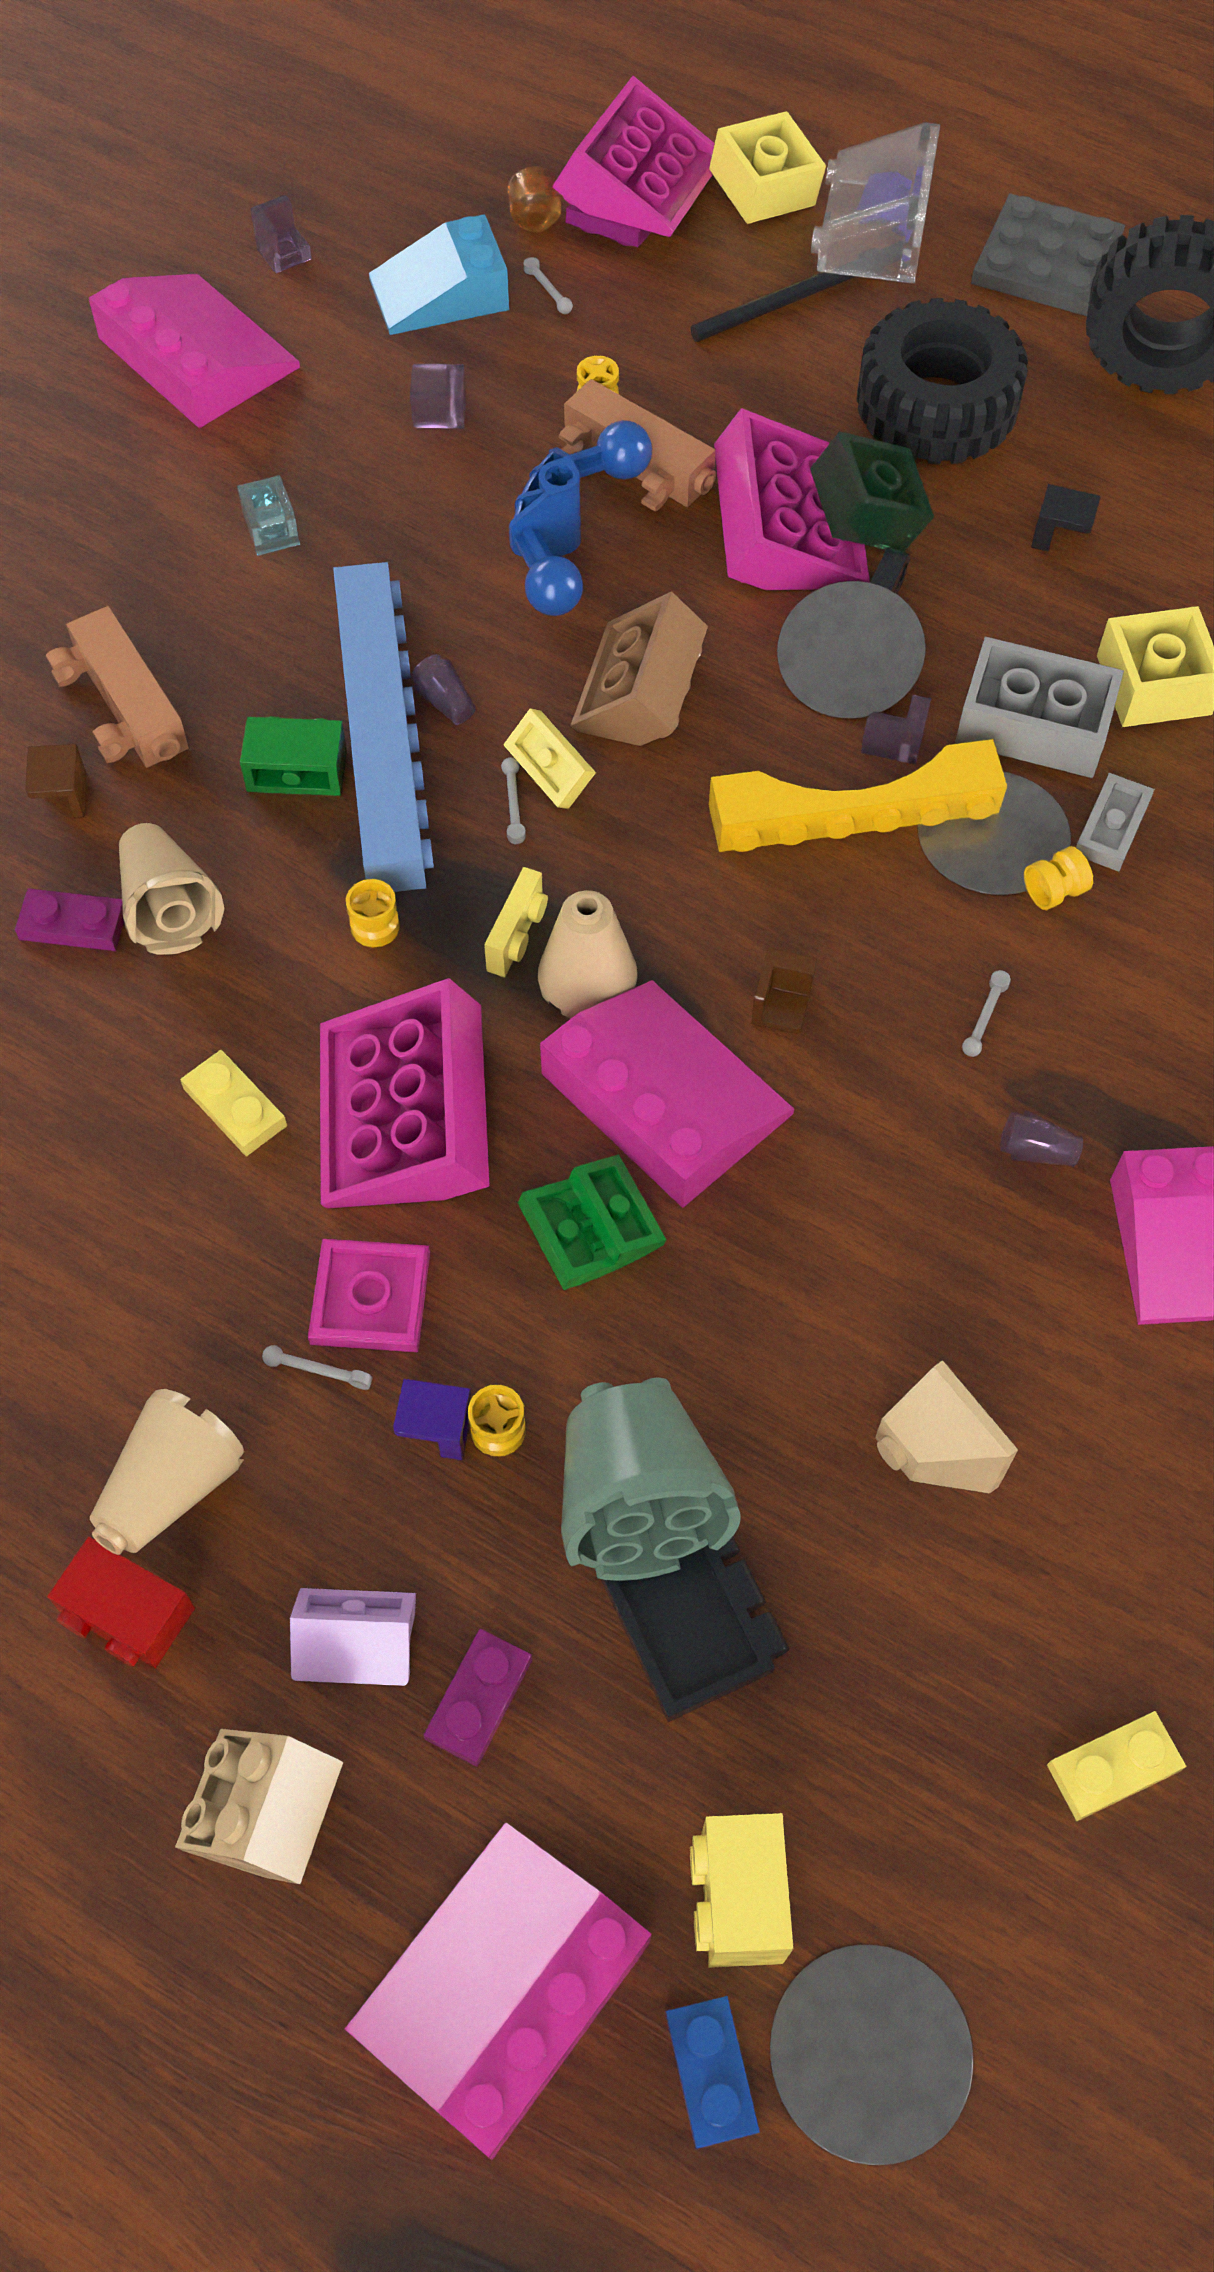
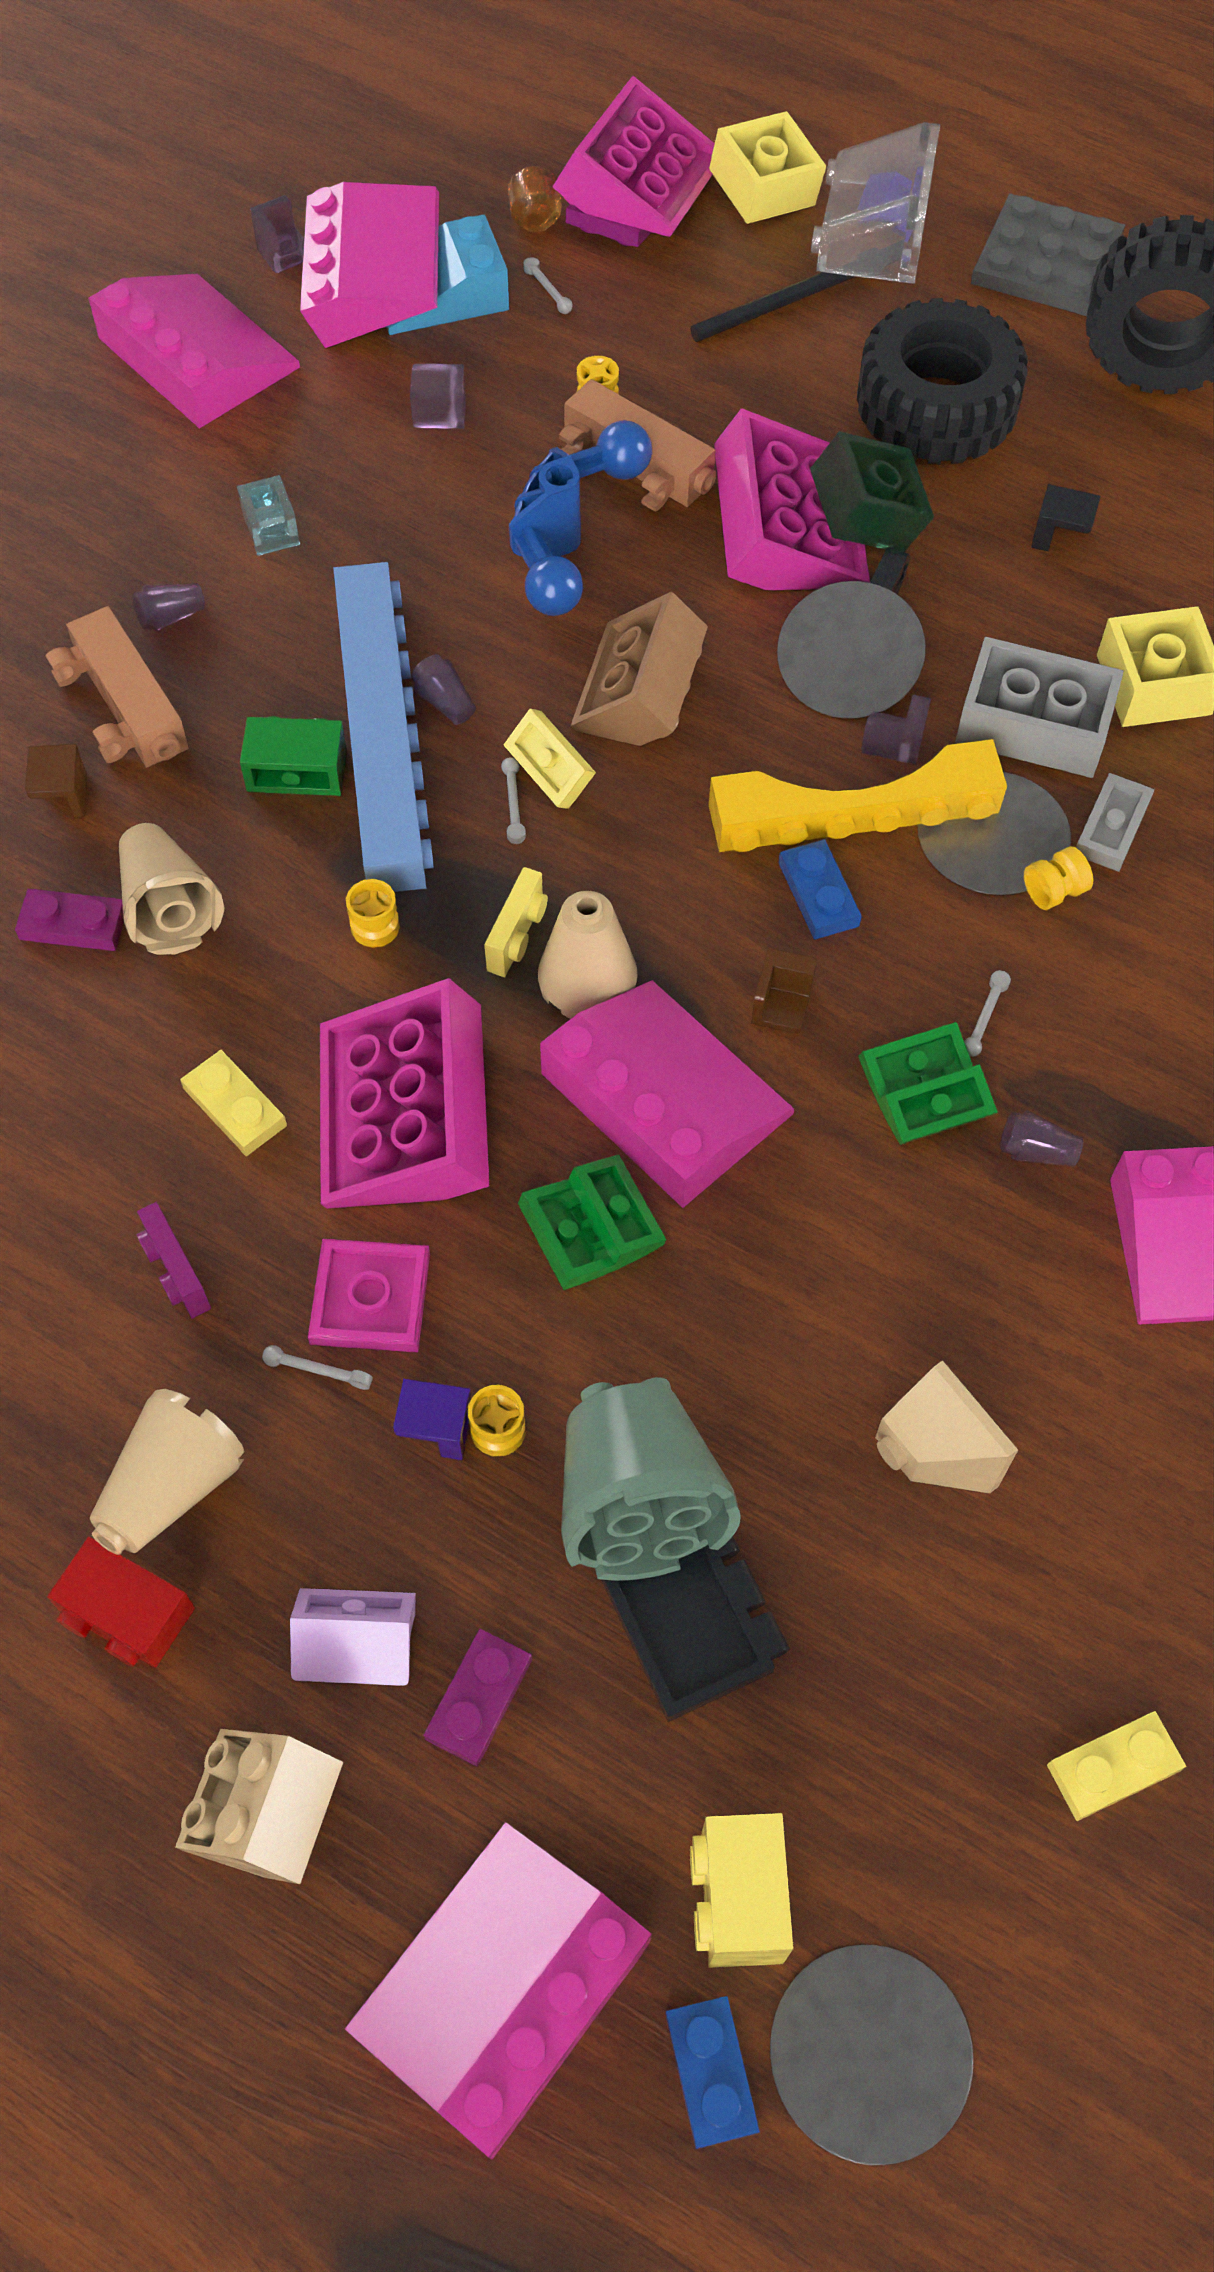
none -> clear purple cone [133,583,205,631]
none -> magenta plate [136,1201,211,1319]
none -> dark pink slope [300,182,439,348]
none -> blue plate [778,839,862,940]
none -> green slope [858,1022,998,1145]

